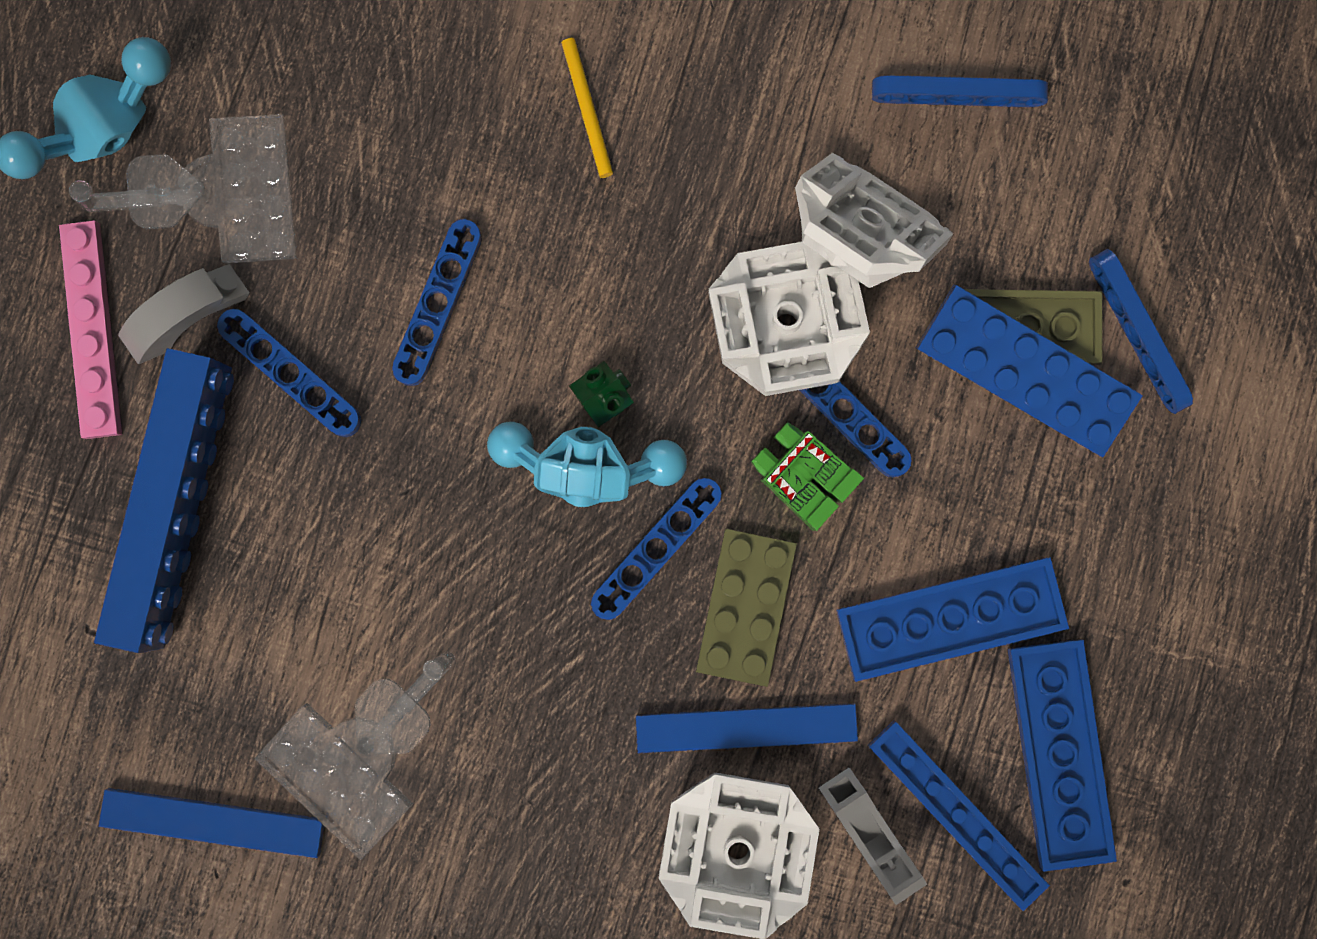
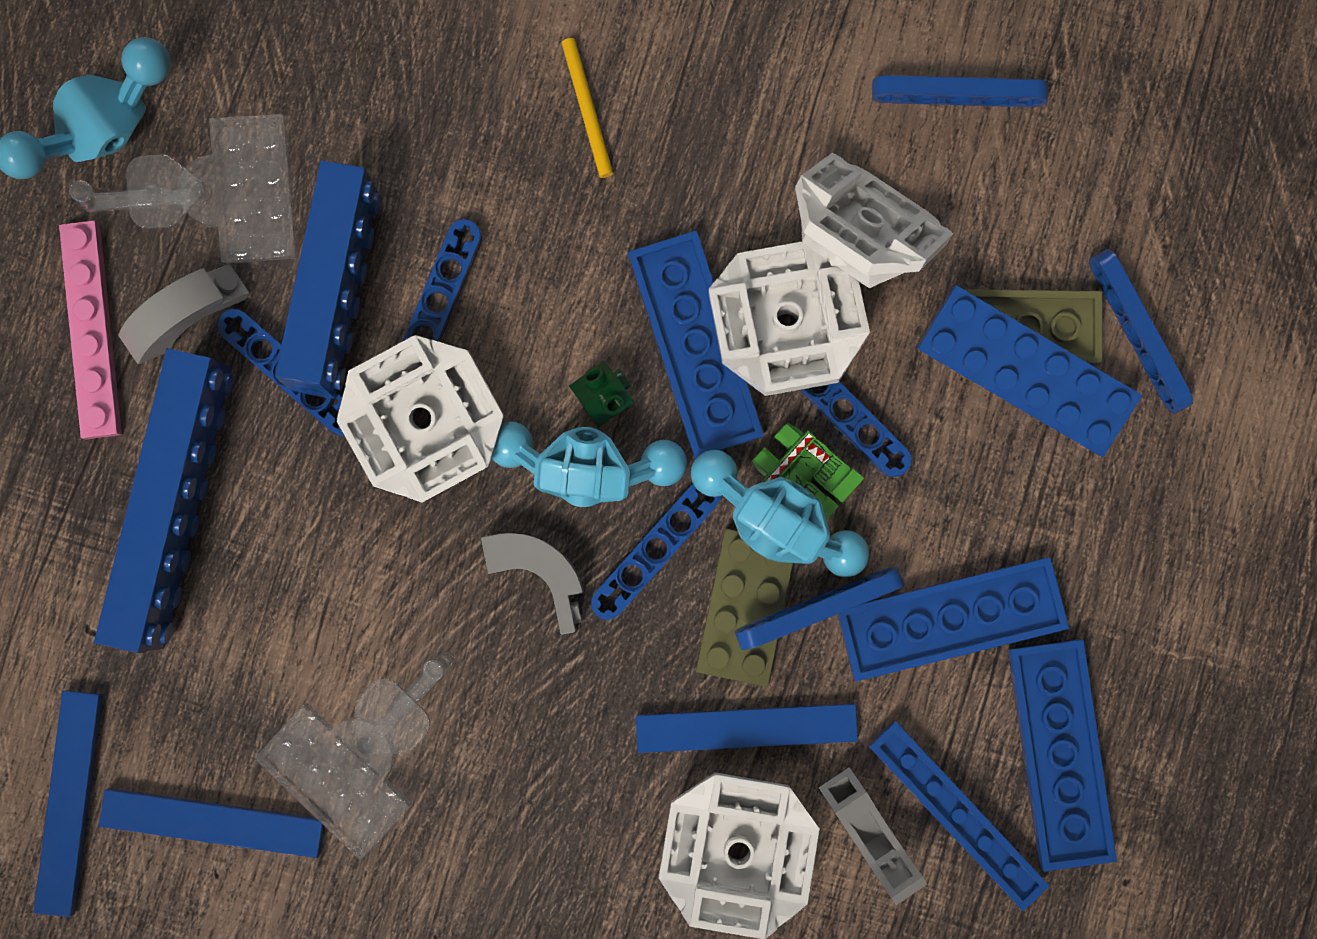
none -> blue tile [33,690,103,917]
none -> blue brick [275,161,381,399]
none -> white piece [337,335,504,502]
none -> light grey arch [481,533,584,635]
none -> blue plate [628,230,764,459]
none -> medium azure piece [691,450,869,577]
none -> blue beam [734,567,904,650]

